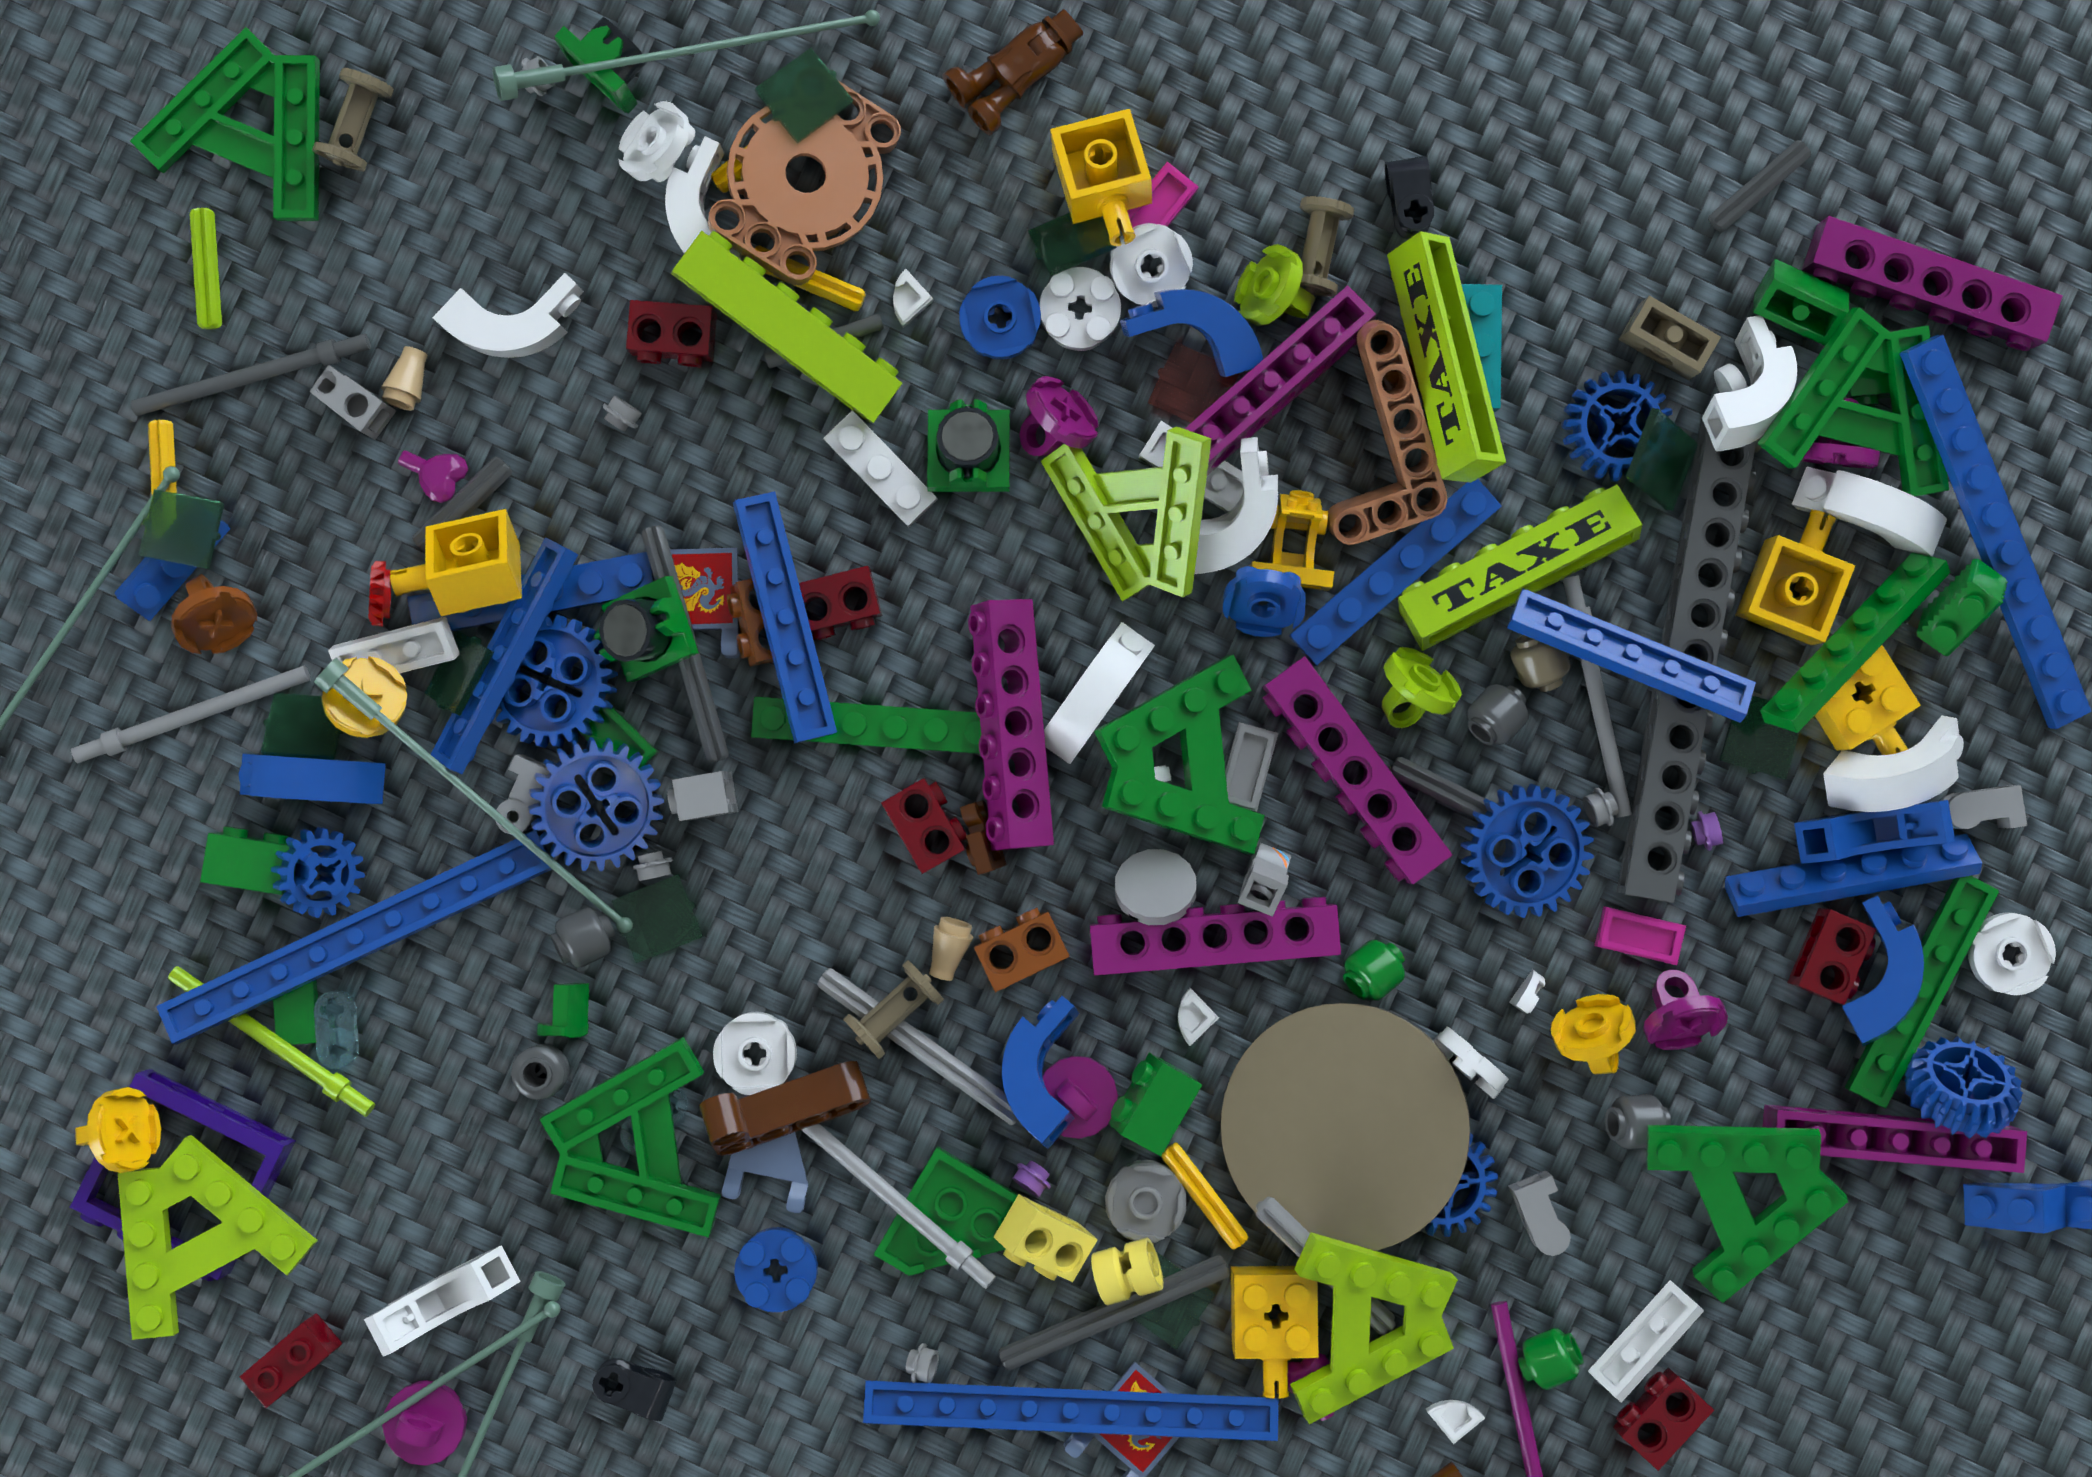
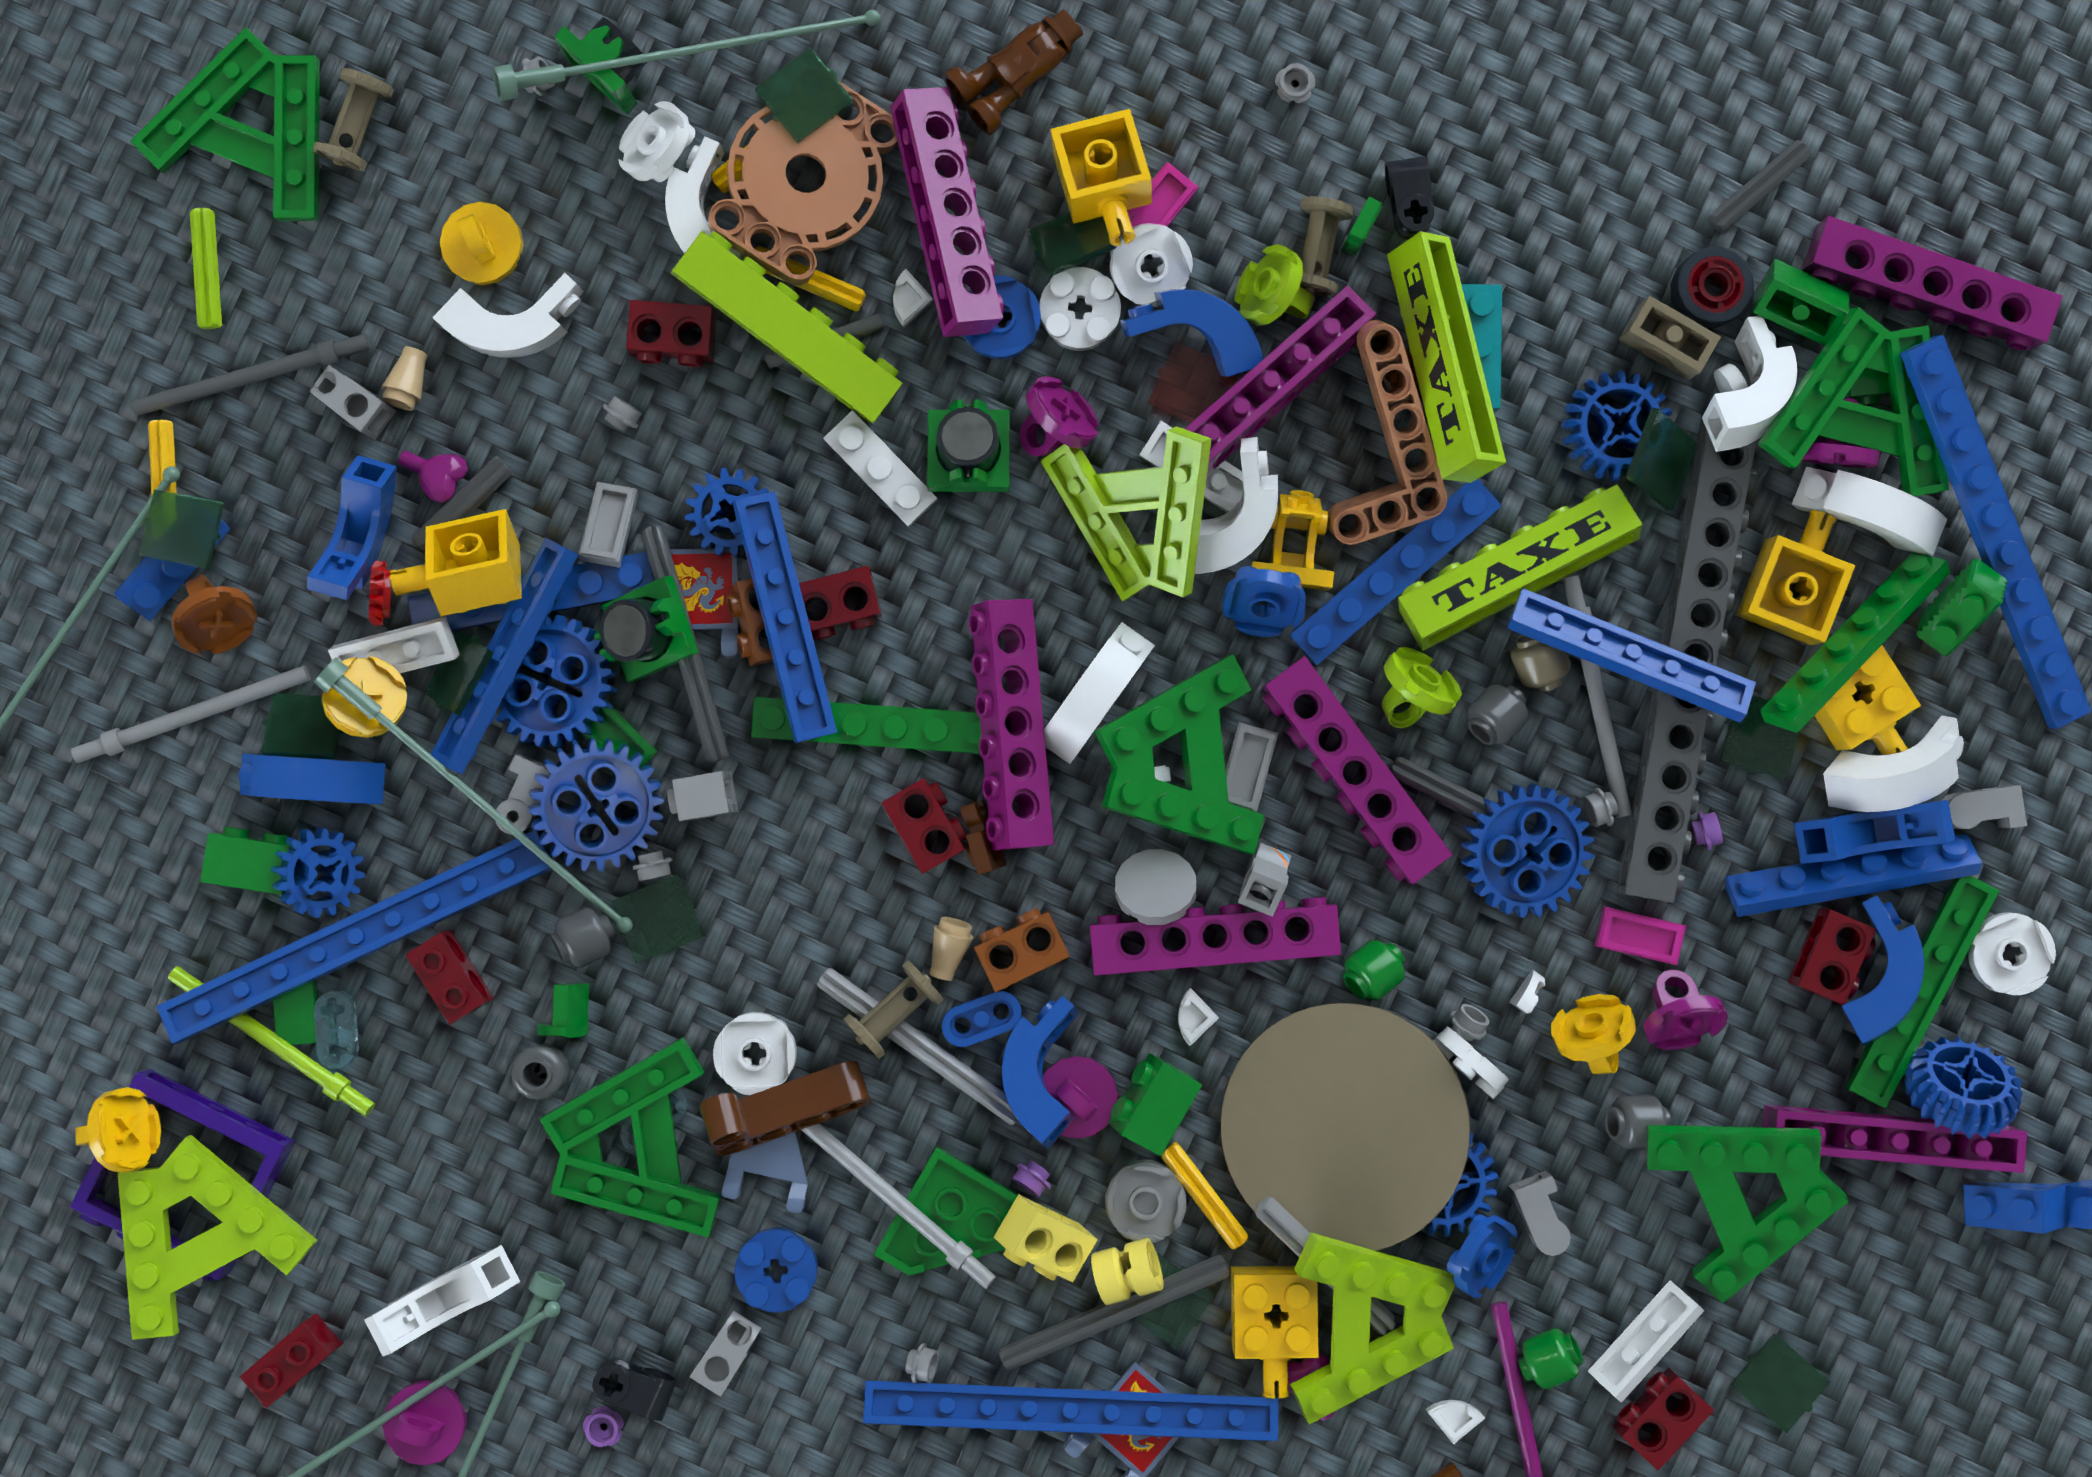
none -> blue arch [307,455,397,600]
none -> dark red brick [405,930,495,1025]
none -> yellow tile [440,202,524,285]
none -> light grey tile [579,482,638,568]
none -> medium lavender plate [583,1406,624,1447]
none -> blue gear [685,468,770,558]
none -> light grey leg [690,1311,761,1397]
none -> magenta brick [890,87,1004,337]
none -> blue plate [942,990,1022,1047]
none -> light grey plate [1275,63,1315,103]
none -> green tile [1341,196,1383,256]
none -> blue plate [1447,1214,1517,1298]
none -> light grey plate [1450,1004,1489,1041]
none -> wheel [1670,247,1754,328]
none -> clear green piece [1730,1333,1830,1433]

